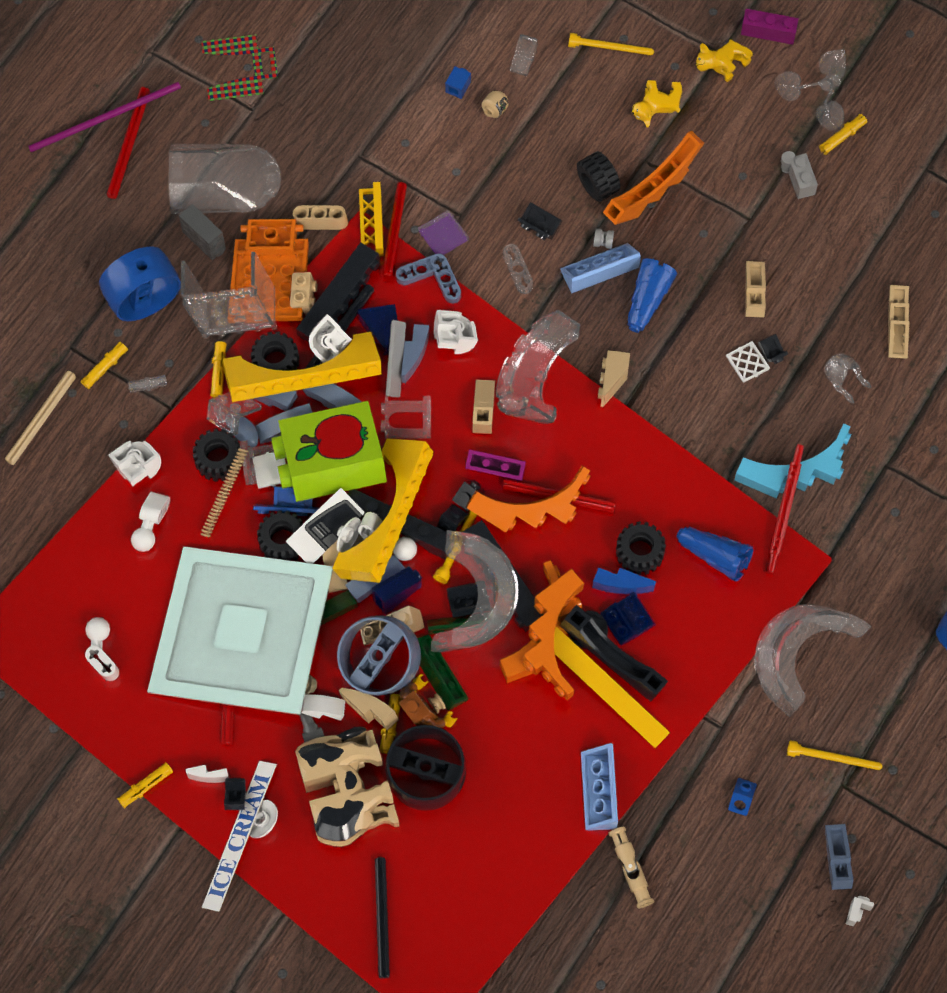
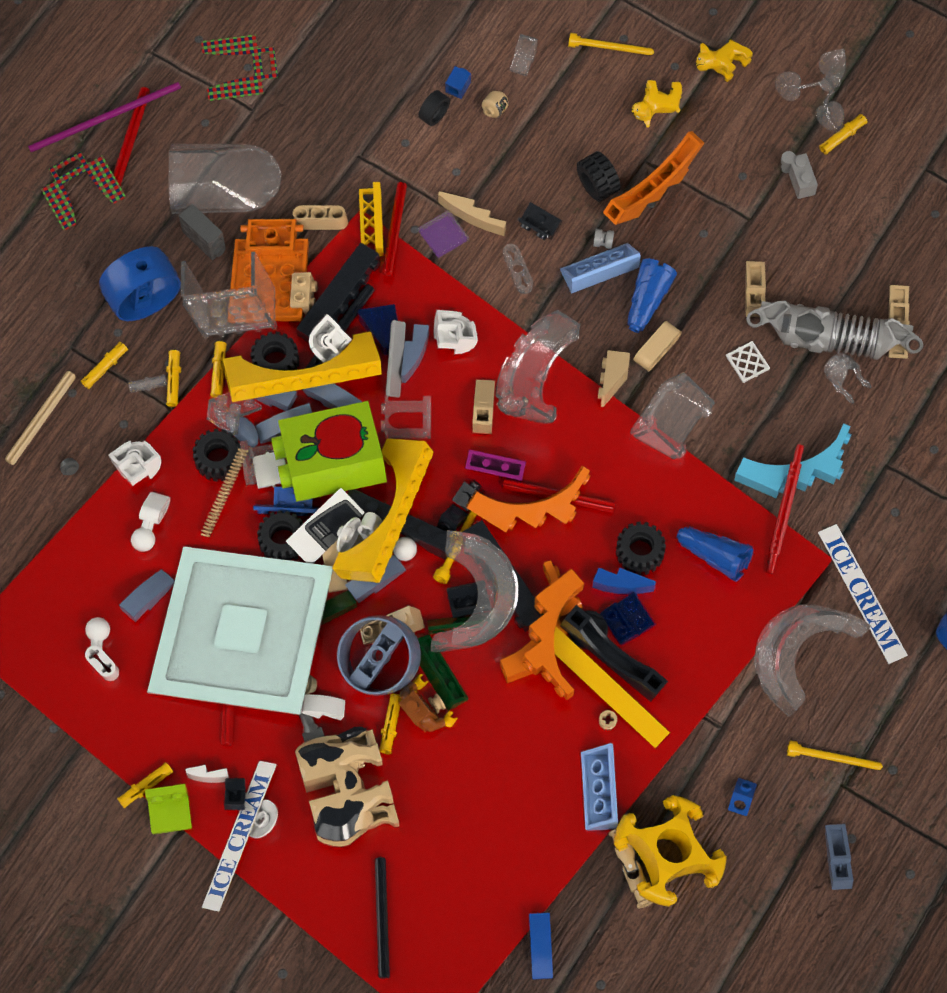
tan slope [339,688,399,730] -> none
clear blue slope [372,566,422,615] -> none
black cylinder [385,725,466,811] -> none
sand blue beam [396,254,461,304] -> none
magenta brick [741,9,799,45] -> none
black bracket [758,334,788,364] -> none
white bracket [845,896,874,926] -> none
none -> piece [41,152,126,231]
none -> dark grey plate [60,458,79,475]
none -> sand blue slope [119,570,175,622]
none -> lime bracket [145,784,192,834]
none -> yellow pin [166,350,181,407]
none -> black tyre [418,90,450,126]
none -> tan slope [438,191,506,236]
none -> blue slope [529,913,553,980]
none -> tan bush [599,710,617,730]
none -> yellow piece [614,795,727,907]
none -> clear windscreen [630,372,715,459]
none -> tan beam [633,321,682,372]
none -> piece [746,301,923,360]
none -> white sticker [818,524,908,664]

